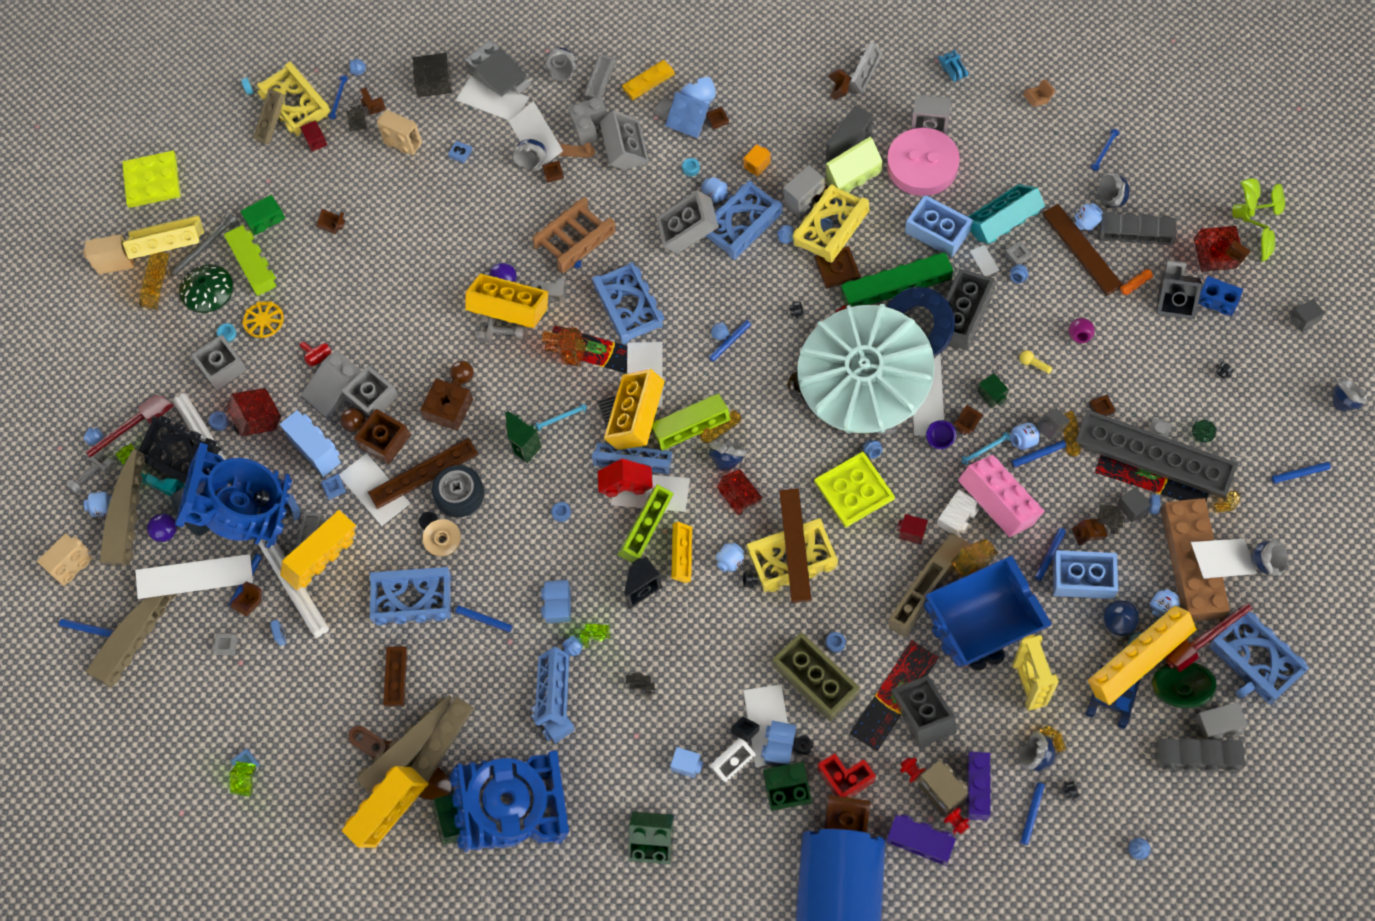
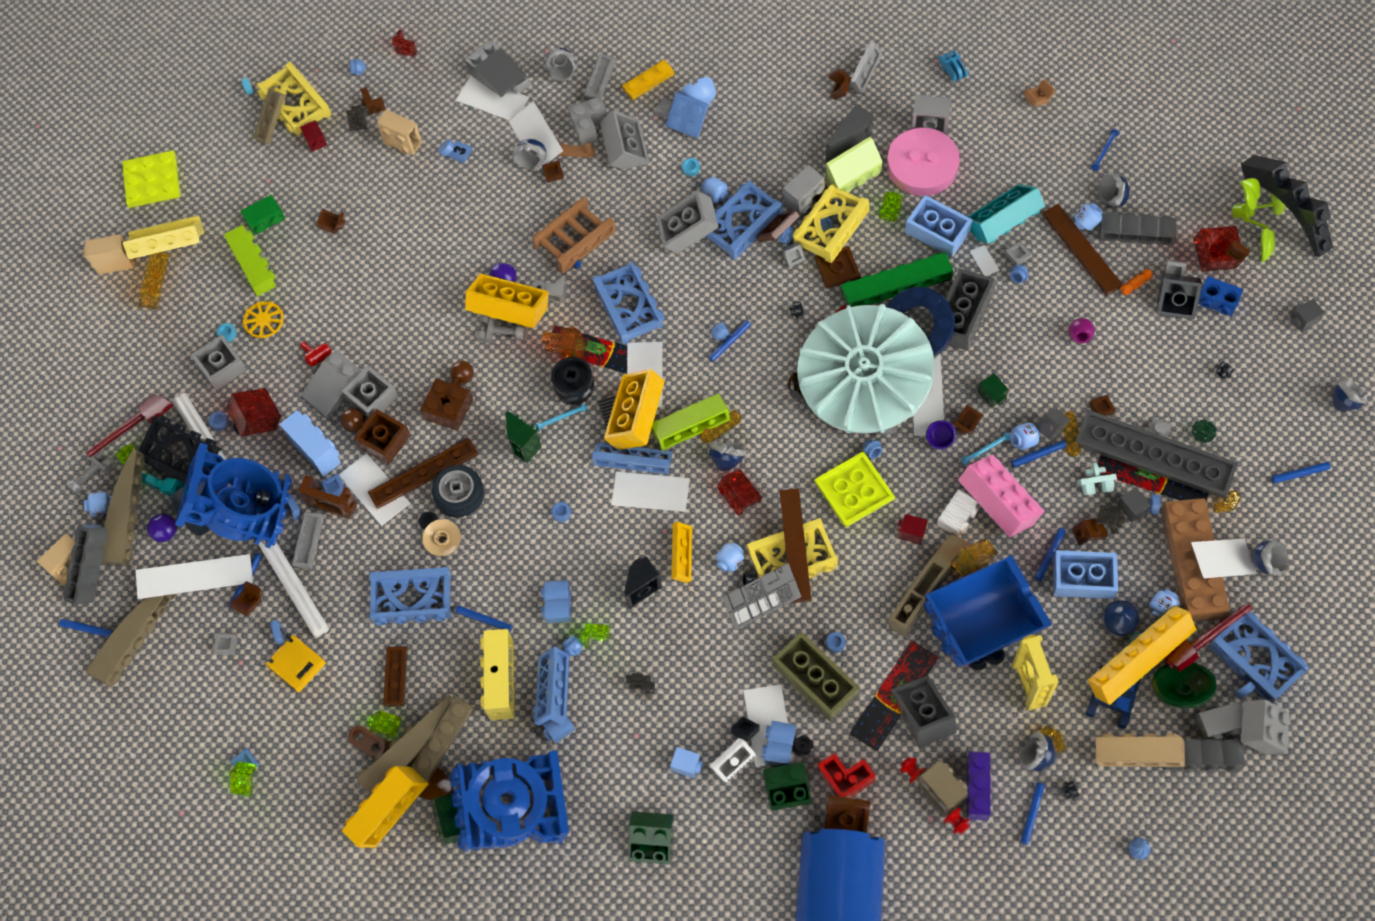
medium blue plate [83,427,103,446] -> none
dark grey piece [170,212,239,276] -> none
dark green dish [179,264,234,313] -> none
yellow brick [280,510,356,591] -> none
blue axle [328,75,348,120] -> none
clear smoke brick [412,53,452,97] -> none
red brick [597,458,653,497] -> none
lime brick [617,484,674,563] -> none
reddish brown plate [706,107,729,130] -> none
light orange brick [743,144,771,177] -> none
dark purple brick [886,814,956,866] -> none
light yellow bar [1019,350,1052,374] -> none
none -> dark grey brick [64,524,107,604]
none -> yellow container [265,634,326,693]
none -> reddish brown window [298,475,357,519]
none -> clear neon green bracket [367,710,402,738]
none -> clear red bracket [392,30,417,57]
none -> medium blue tile [438,139,455,157]
none -> light yellow brick [480,629,515,720]
none -> black wheel [551,357,595,405]
none -> light grey sticker [723,563,802,631]
none -> reddish brown tile [756,211,799,242]
none -> light grey plate [782,242,806,267]
none -> clear neon green bracket [879,191,903,222]
none -> light aqua hips [1077,462,1117,496]
none -> tan brick [1096,734,1185,767]
none -> black arch [1241,155,1333,257]
none -> light grey brick [1241,699,1290,754]

